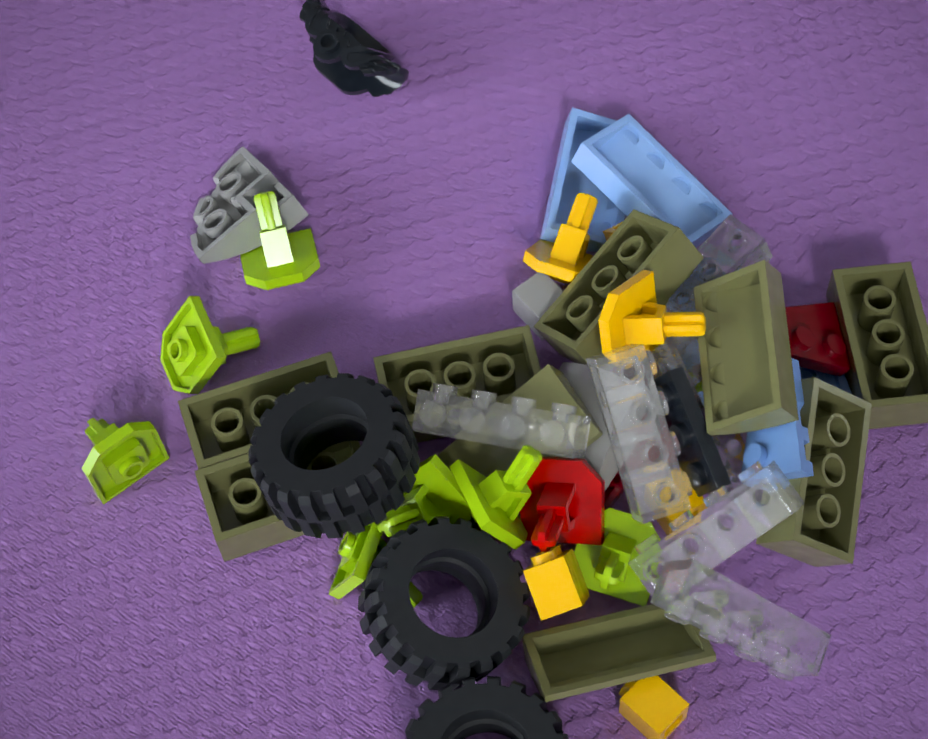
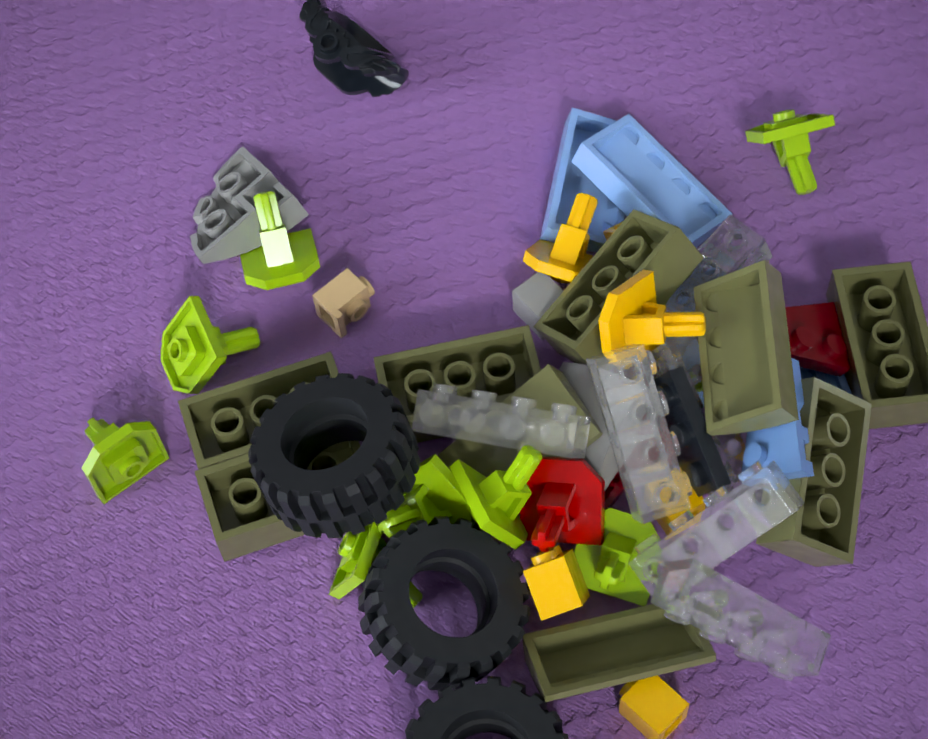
none -> tan brick [312,268,375,339]
none -> lime piece [745,109,835,195]

